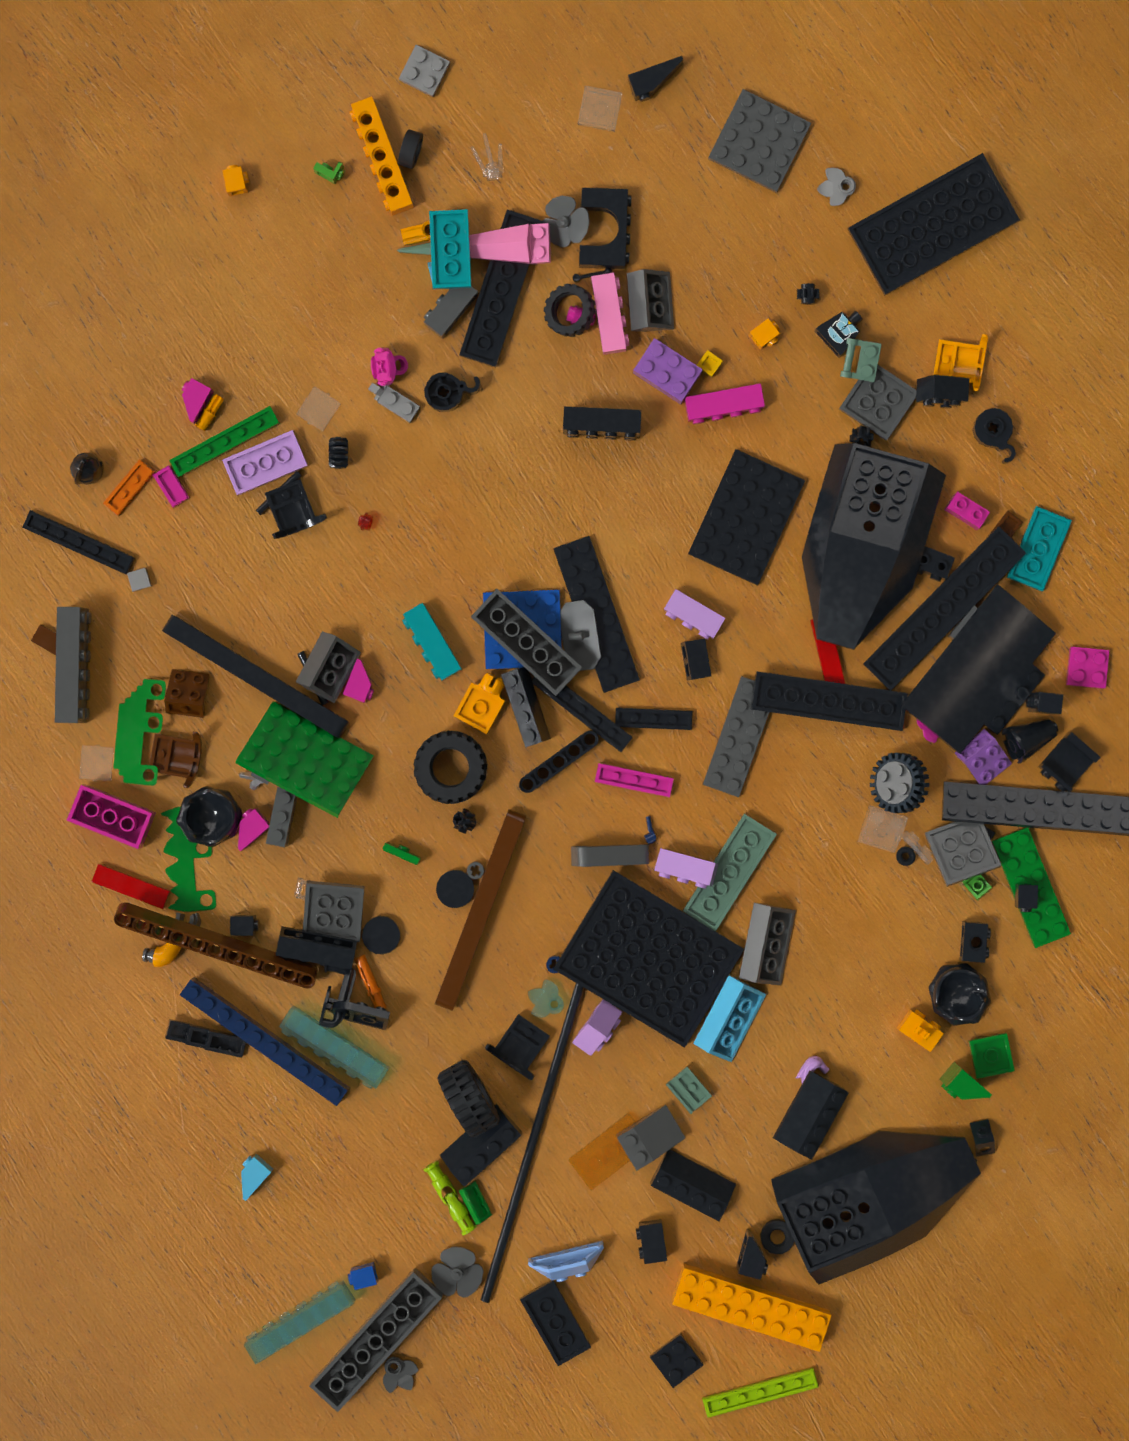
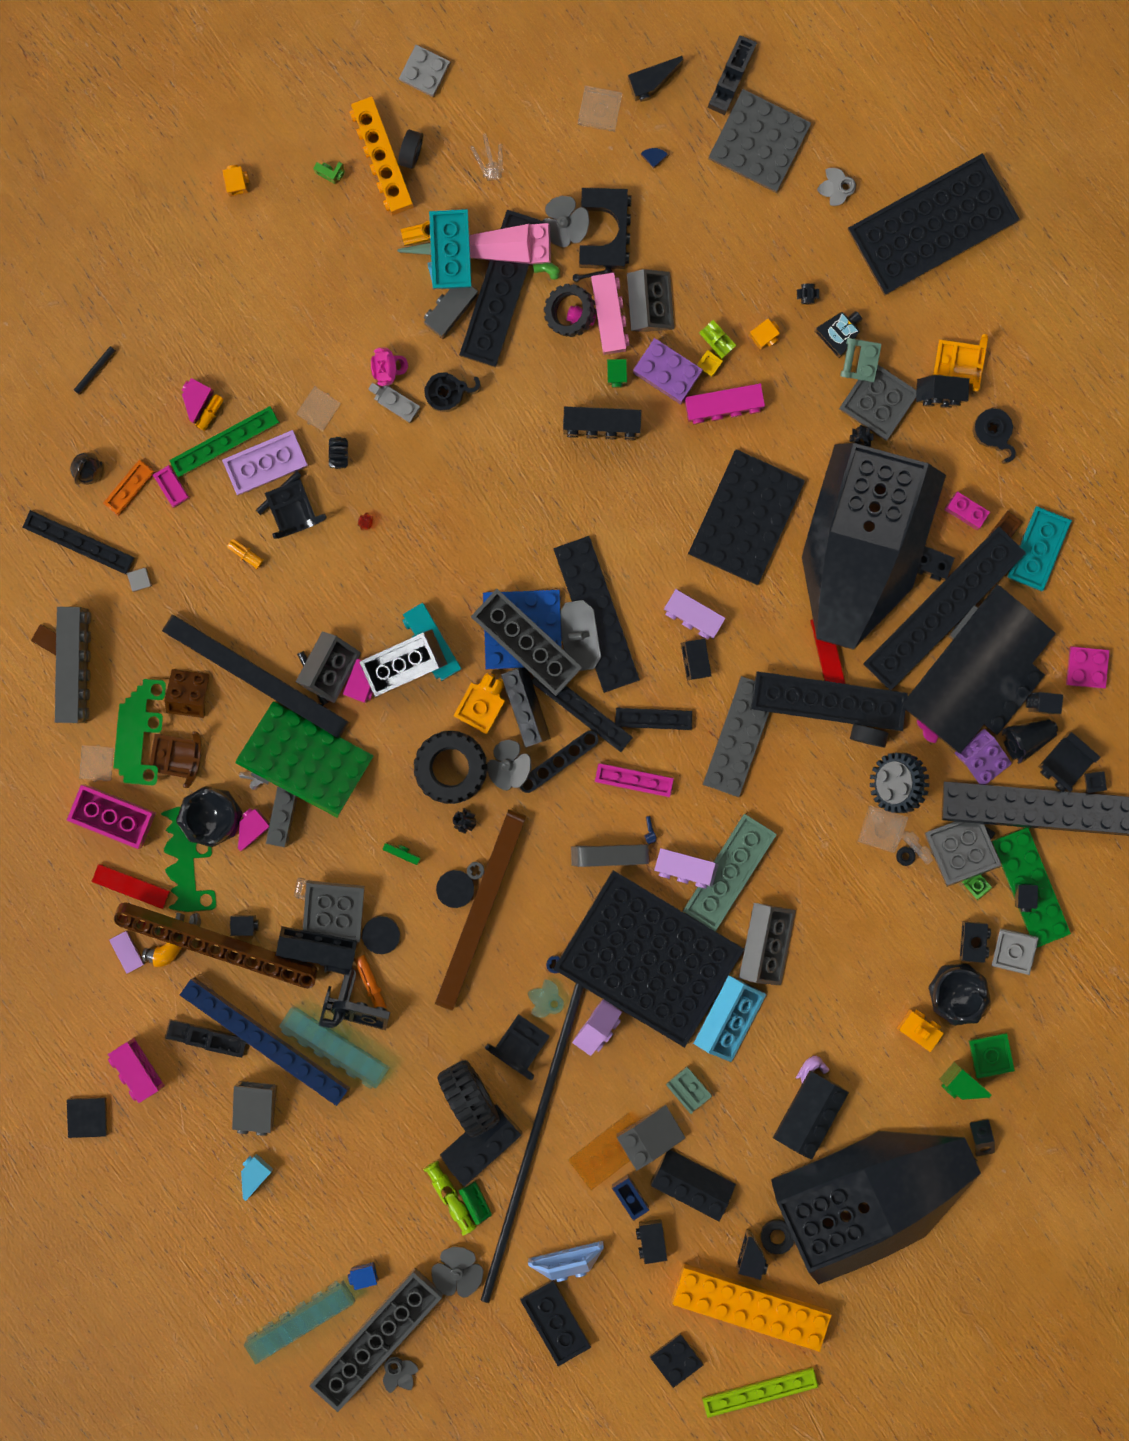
none -> black tile [67,1097,107,1138]
none -> black bar [74,346,116,395]
none -> dark pink brick [108,1038,165,1103]
none -> lavender tile [109,931,144,974]
none -> light orange axle [227,539,264,569]
none -> dark grey slope [232,1081,277,1136]
none -> brick [359,629,448,697]
none -> dark grey piece [487,740,531,791]
none -> bright green arm [533,263,560,280]
none -> green brick [607,359,627,388]
none -> dark blue brick [612,1174,649,1221]
none -> dark blue tile [641,148,668,169]
none -> lime hips [699,320,736,359]
none -> black slope [707,35,757,115]
none -> black tyre [850,724,889,748]
none -> light grey tile [992,928,1038,975]
none -> black plate [1084,771,1107,793]

